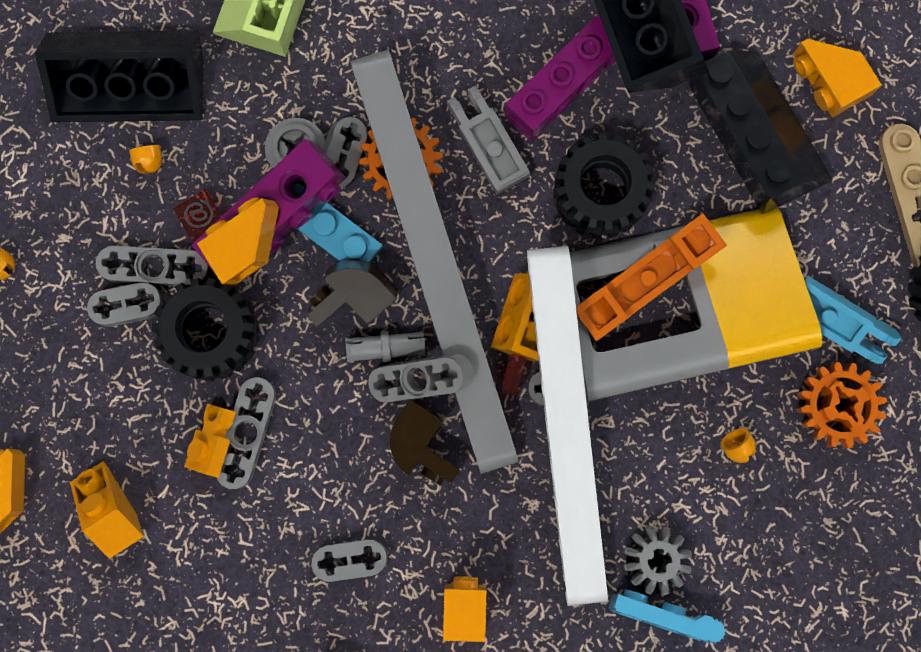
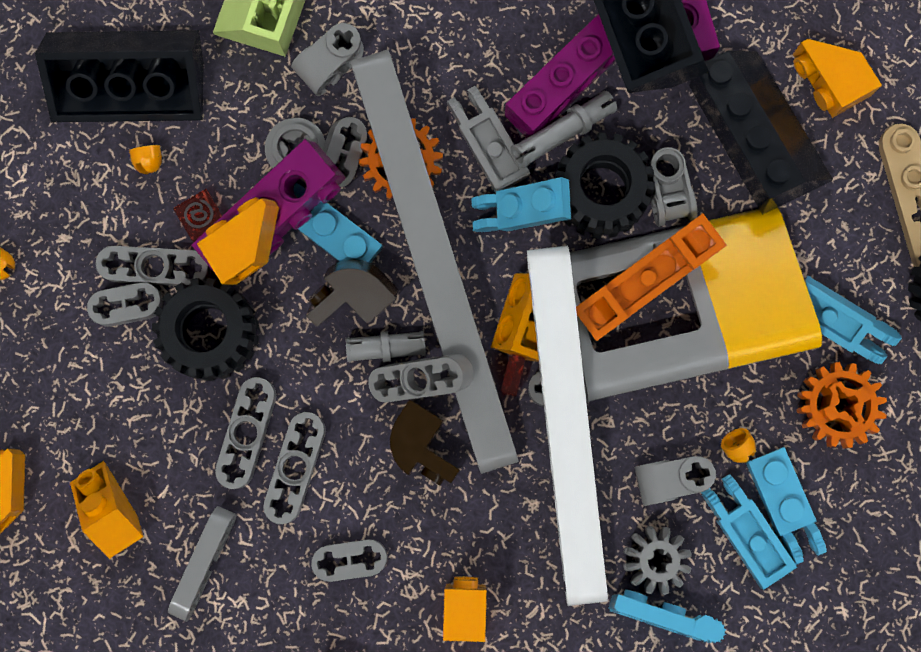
light orange plate [184,404,236,478] -> none
none -> light grey beam [168,506,237,622]
none -> light grey beam [263,412,326,524]
none -> light grey piece [291,23,364,96]
none -> medium azure hinge [471,177,571,232]
none -> light grey pin [511,91,617,168]
none -> light grey piece [634,456,716,506]
none -> light grey piece [647,147,698,227]
none -> medium azure hinge [701,474,797,590]
none -> medium azure hinge [746,447,827,565]

